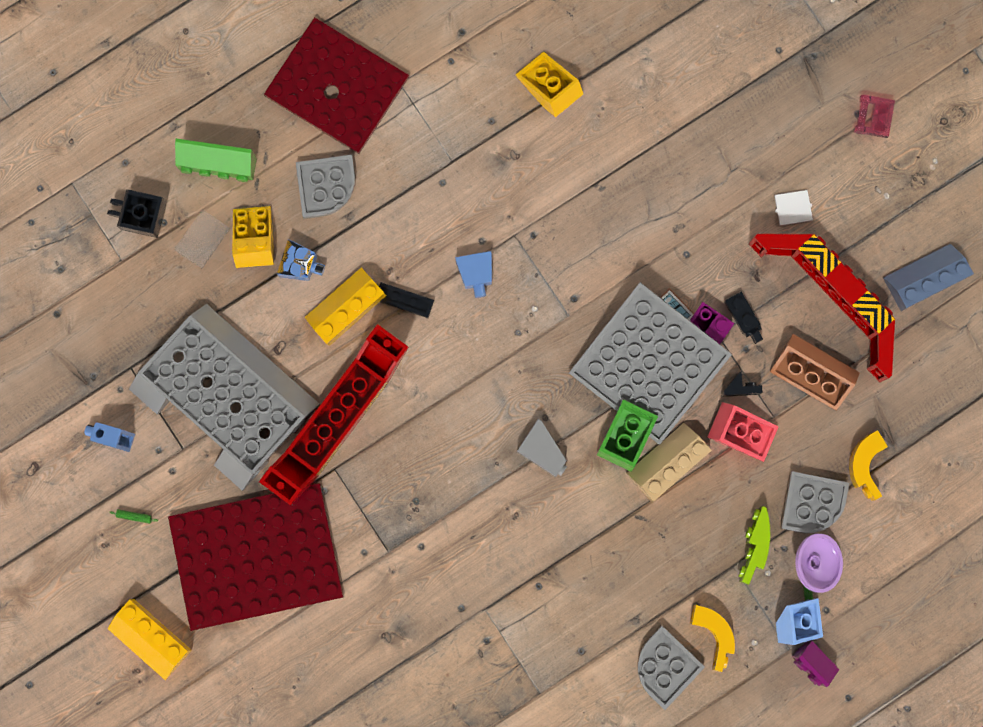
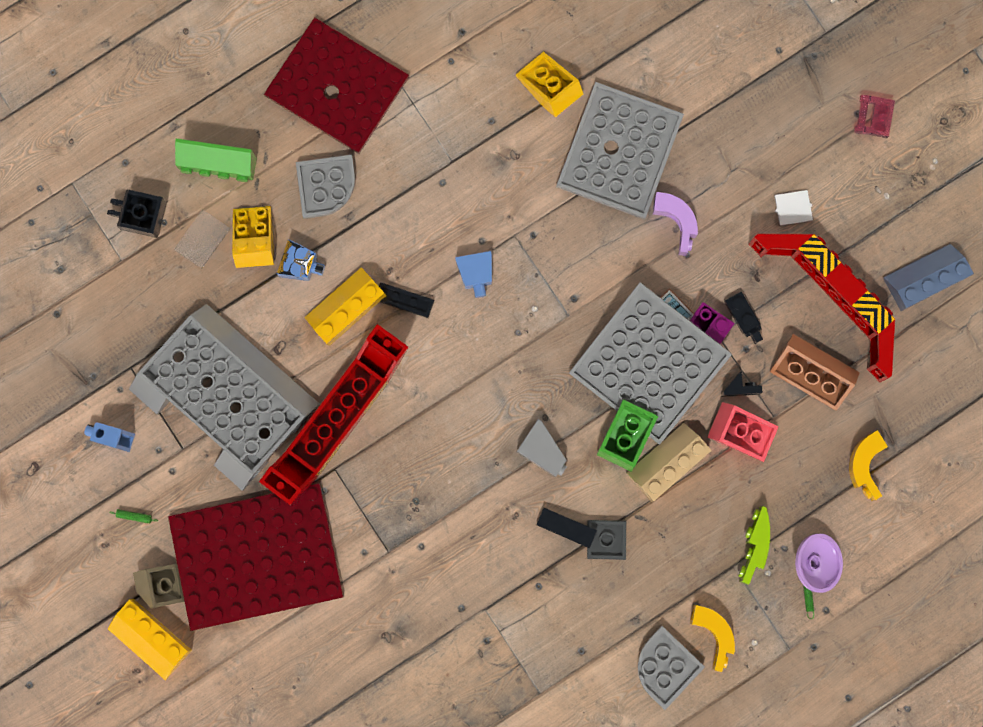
light blue slope [776,598,823,645] -> none
light grey plate [781,471,849,533] -> none
magenta slope [792,640,839,687] -> none
none -> dark tan slope [133,563,184,608]
none -> black tile [536,508,598,548]
none -> light grey plate [556,82,684,220]
none -> dark grey tile [587,520,626,560]
none -> lavender arch [653,192,698,256]

